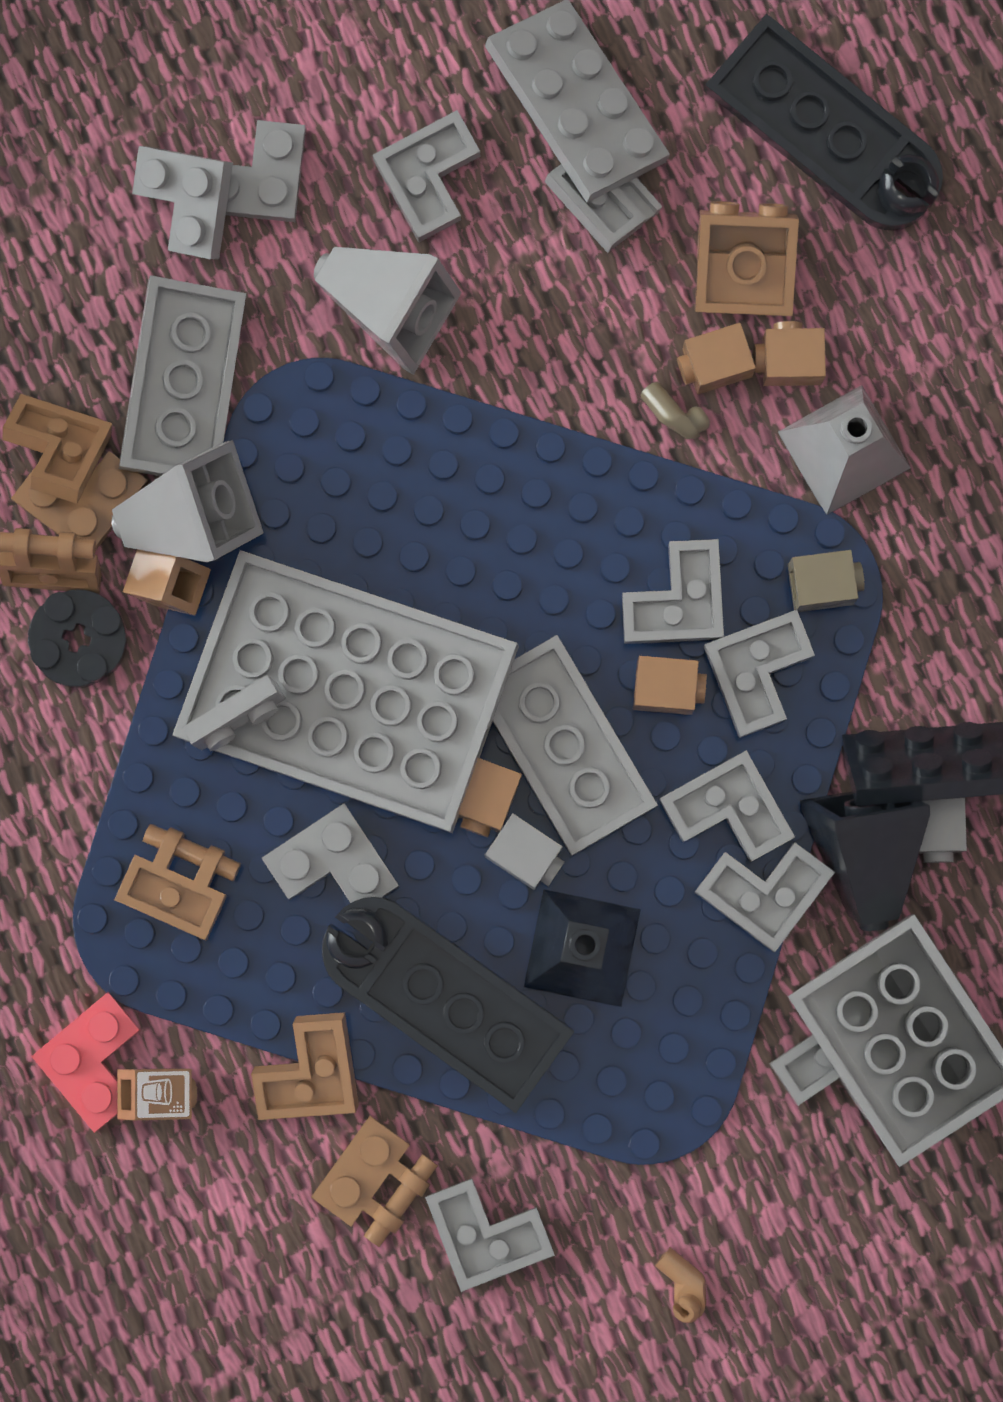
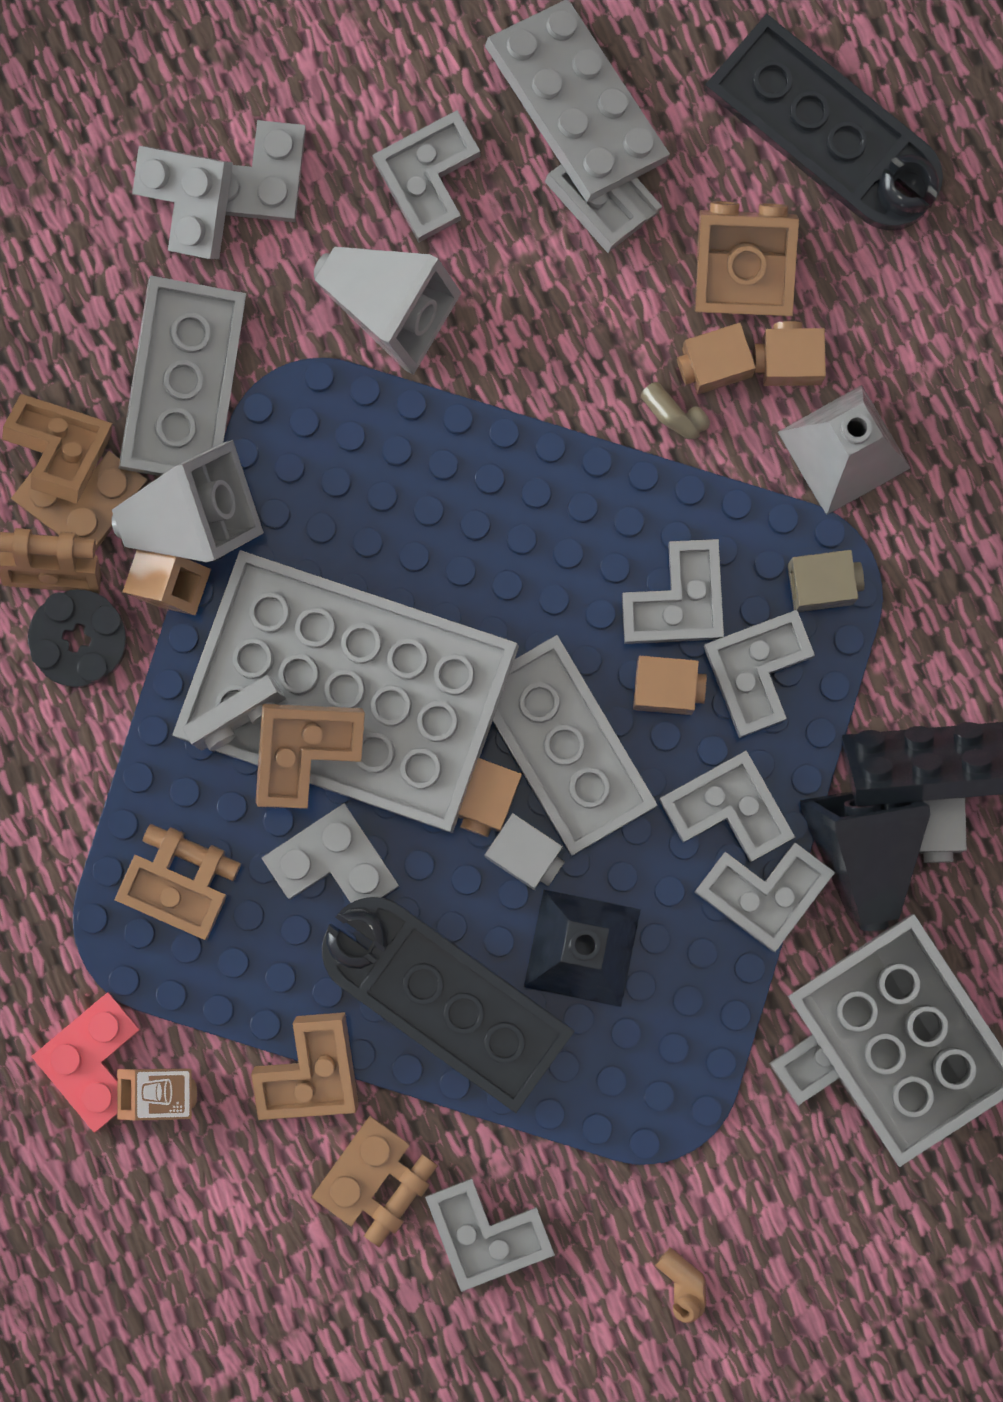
none -> medium nougat plate [256,704,365,808]

